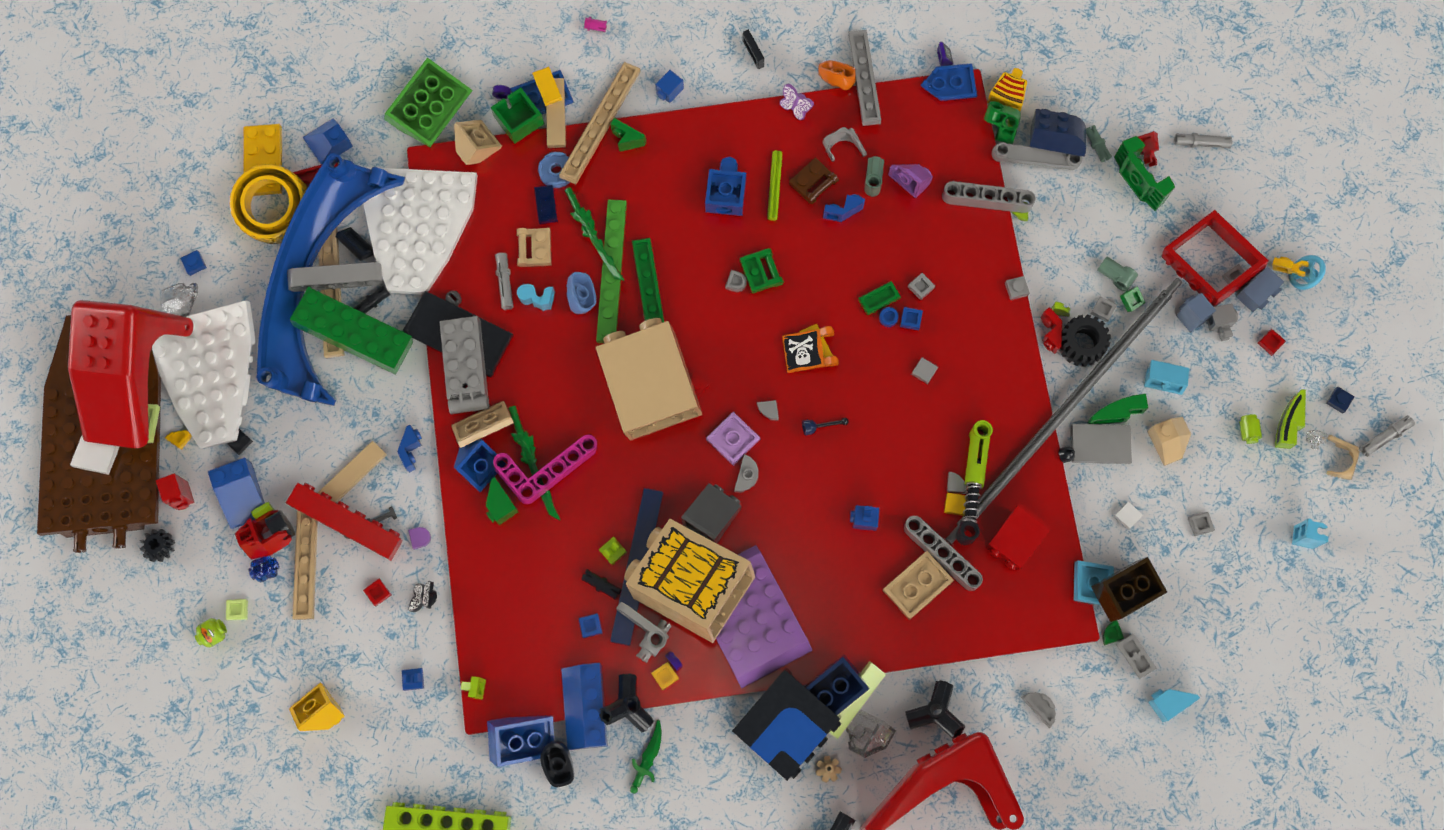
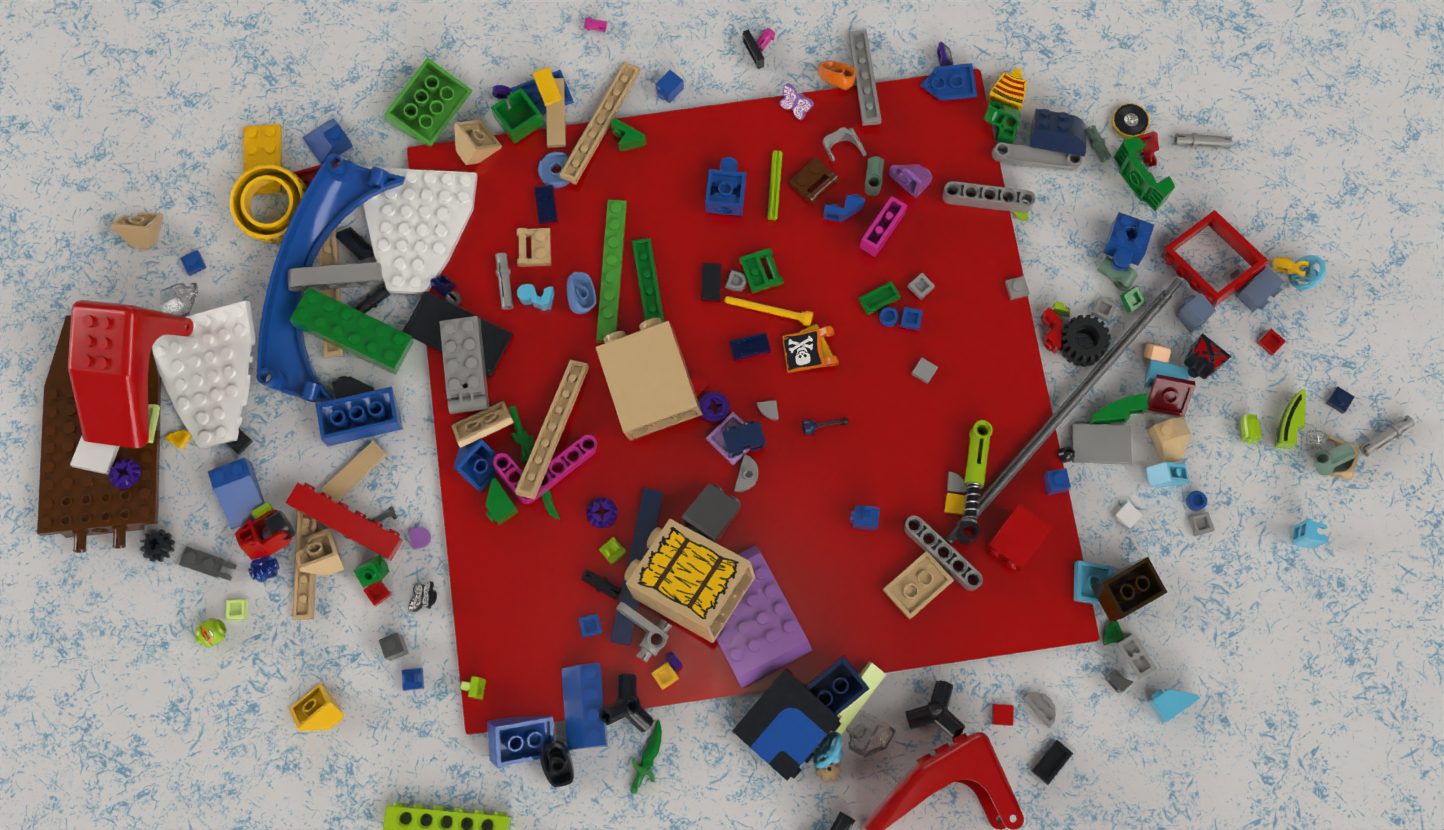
red brick [156,473,195,510] -> none
blue slope [397,425,422,473] -> none
green sword [565,187,625,281] -> none
light grey brick [1207,304,1238,341] -> none
none -> dark purple gear [108,458,141,489]
none -> tan slope [111,212,163,250]
none -> dark grey hinge [179,546,237,581]
none -> tan slope [295,528,344,576]
none -> blue slope [316,386,403,447]
none -> black slope [331,376,375,399]
none -> green brick [354,555,390,588]
none -> dark grey brick [379,632,409,661]
none -> clear blue slope [430,274,456,298]
none -> tan plate [515,360,589,499]
none -> dark purple gear [586,497,618,528]
none -> dark purple gear [699,392,730,422]
none -> black tile [701,263,722,302]
none -> dark blue brick [722,421,766,458]
none -> yellow piece [724,296,814,327]
none -> clear blue plate [729,333,771,361]
none -> dark pink pin [756,28,775,52]
none -> medium azure piece [813,732,843,769]
none -> dark pink brick [860,196,907,257]
none -> red tile [992,704,1014,726]
none -> black tile [1031,740,1073,785]
none -> blue brick [1043,468,1071,495]
none -> blue brick [1103,212,1154,271]
none -> dark grey slope [1105,669,1133,693]
none -> black tile [1112,103,1149,139]
none -> light nougat slope [1143,342,1171,363]
none -> medium azure slope [1146,462,1190,488]
none -> dark red plate [1147,374,1196,417]
none -> torso [1184,333,1231,379]
none -> blue tile [1186,491,1207,511]
none -> sand green piece [1313,442,1356,475]

